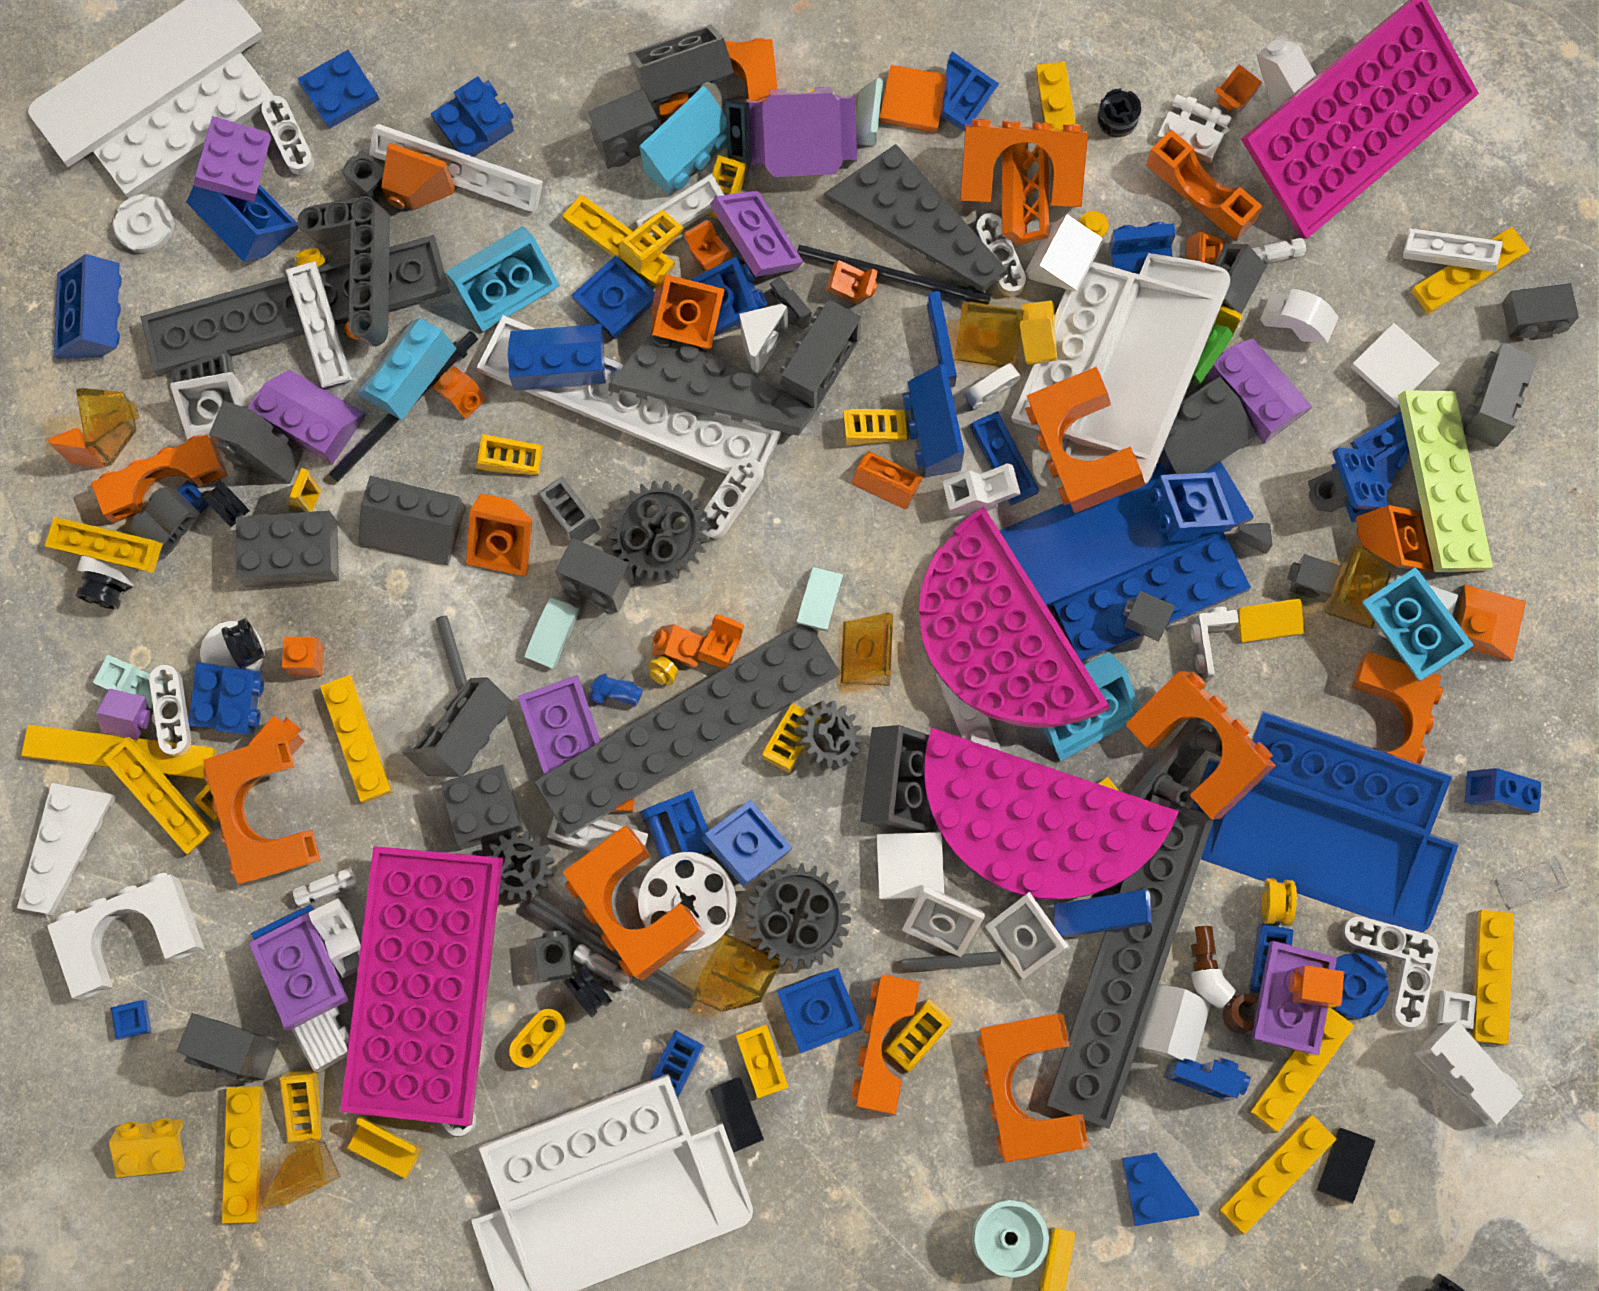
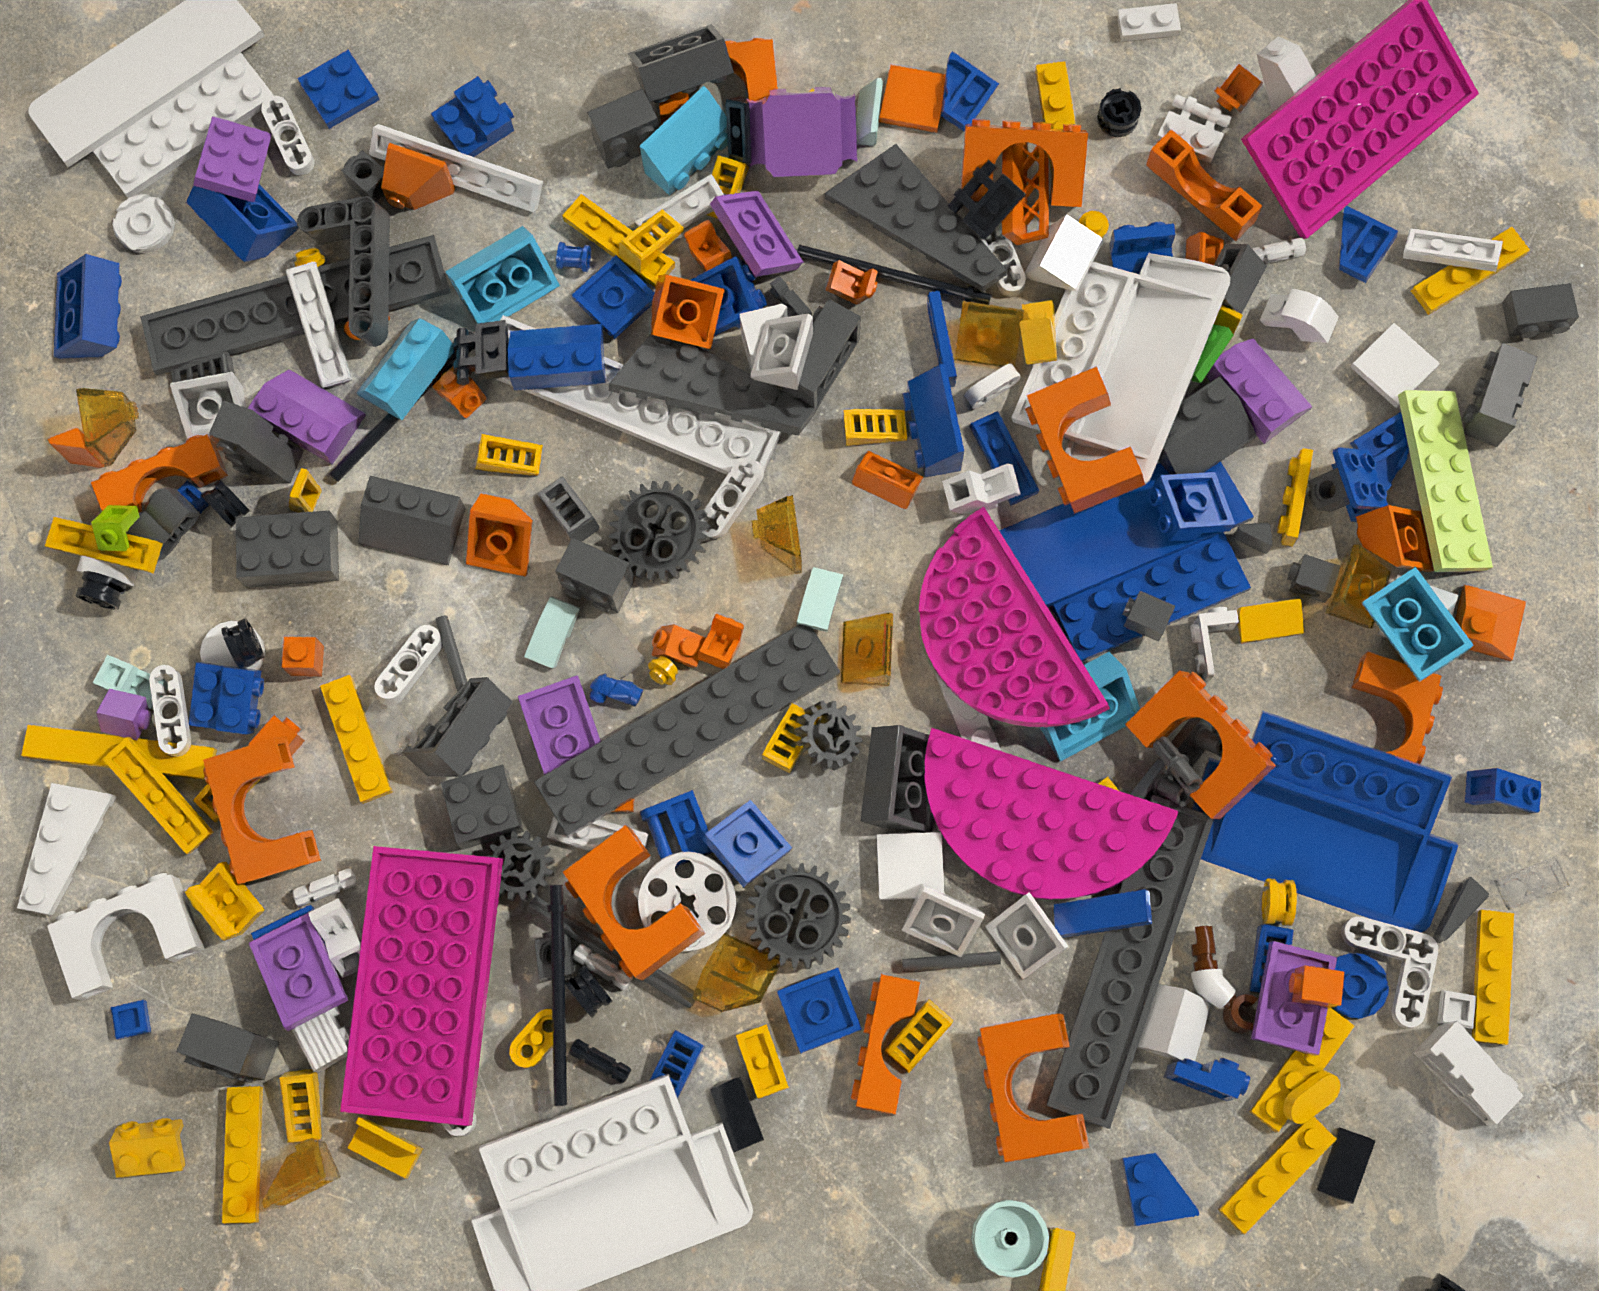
none -> lime bracket [91,505,140,551]
none -> yellow bracket [185,861,265,941]
none -> white beam [374,625,442,706]
none -> black plate [453,320,509,385]
none -> black bar [547,885,567,1106]
none -> blue bush [556,242,591,272]
none -> black axle [569,1039,631,1083]
none -> white slope [750,314,813,390]
none -> clear yellow slope [751,495,802,574]
none -> black plate [947,159,1027,241]
none -> white plate [1117,3,1181,42]
none -> dark grey axle [1153,737,1203,794]
none -> yellow tile [1277,448,1313,547]
none -> yellow tile [1283,1070,1340,1124]
none -> blue wing [1339,206,1398,283]
none -> dark grey slope [1433,877,1489,943]

